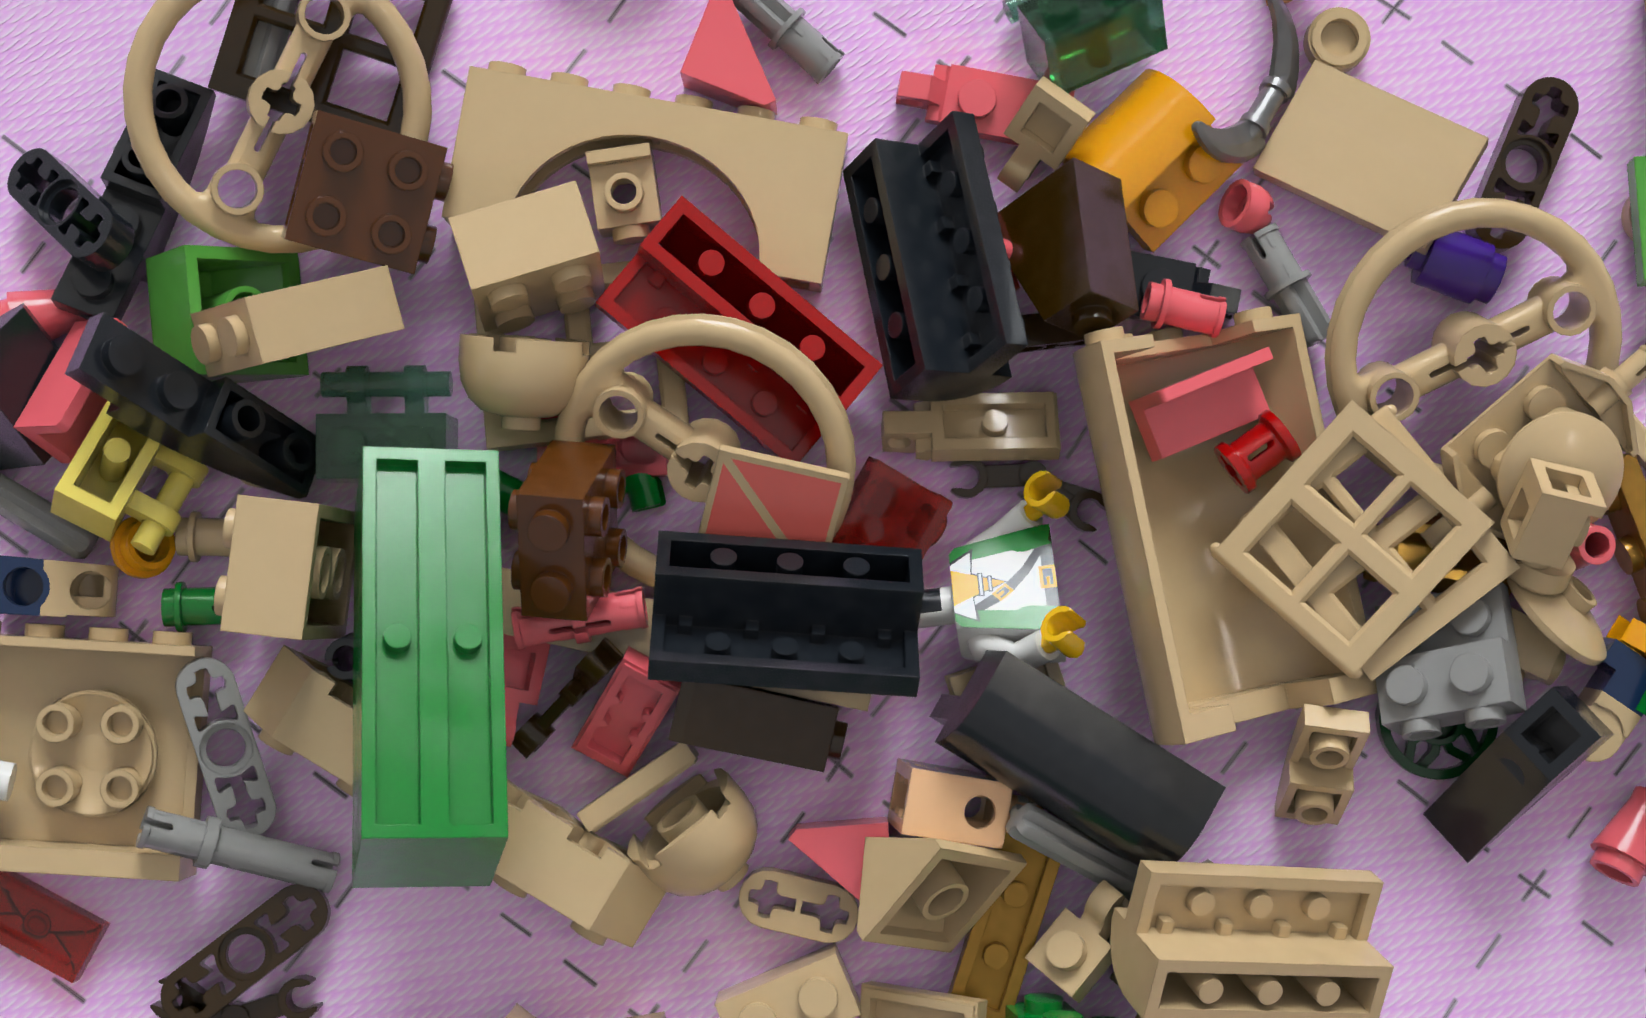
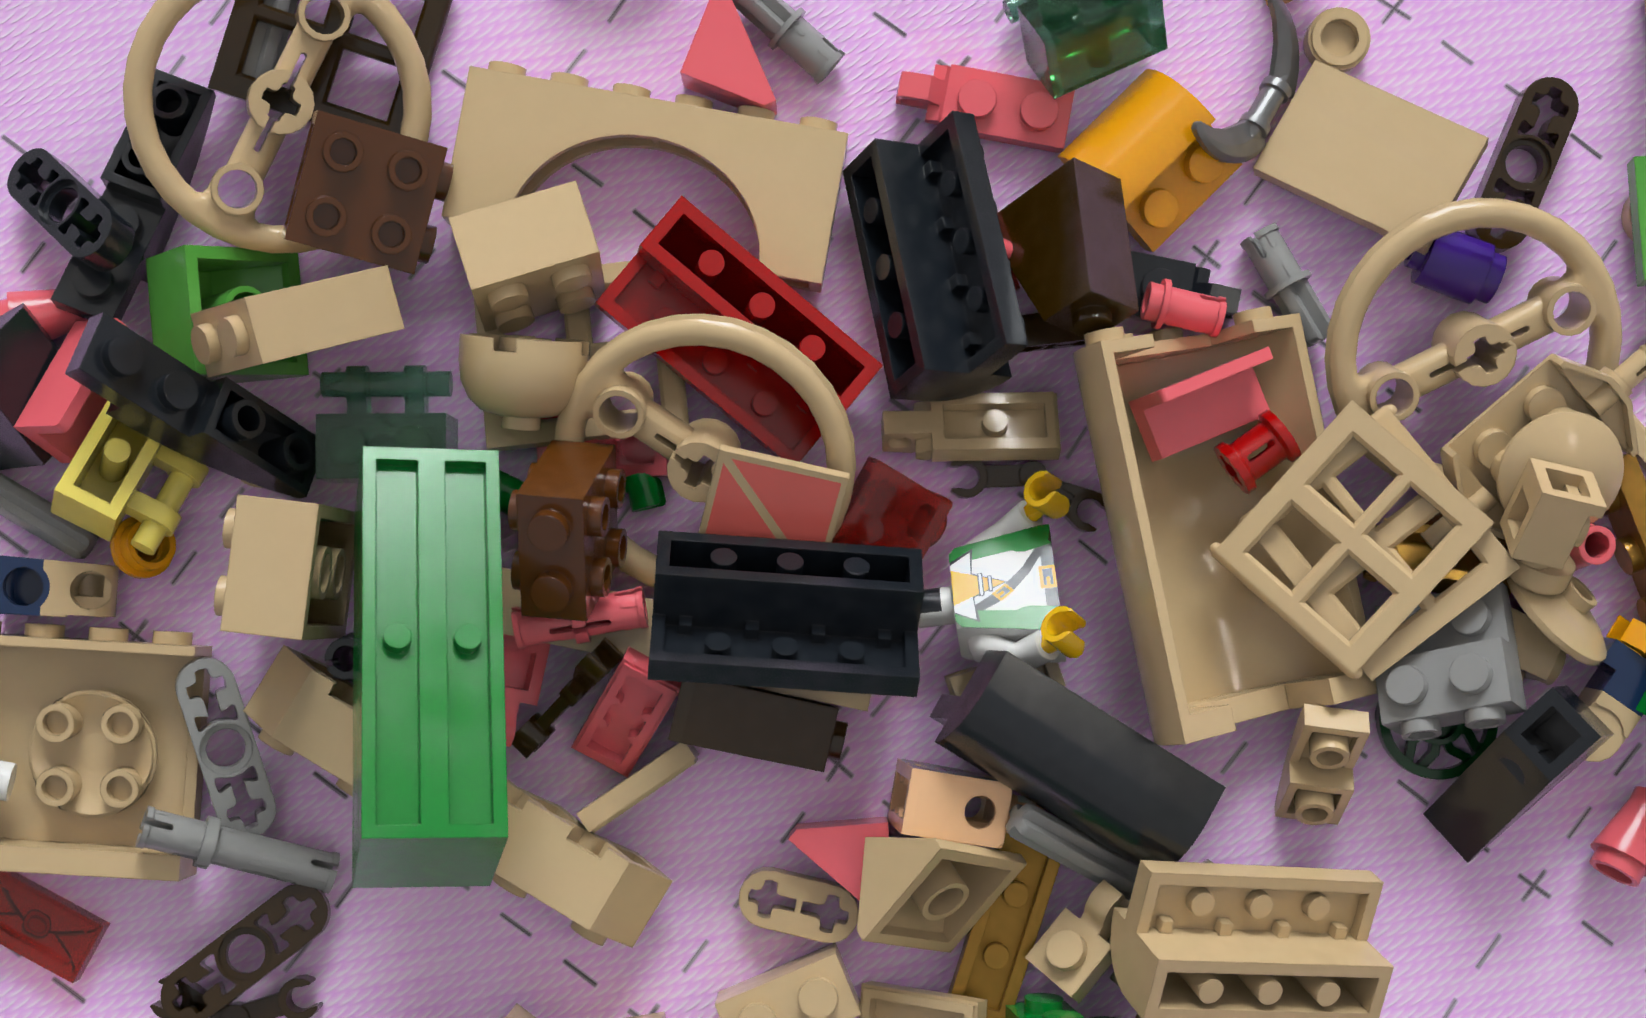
green pin [161,582,222,632] -> none
tan pin [175,511,230,562] -> none
tan brick [585,142,663,245] -> none
tan cylinder [627,768,758,897] -> none
tan plate [997,76,1096,193] -> none
coral hinge [1218,179,1274,234] -> none

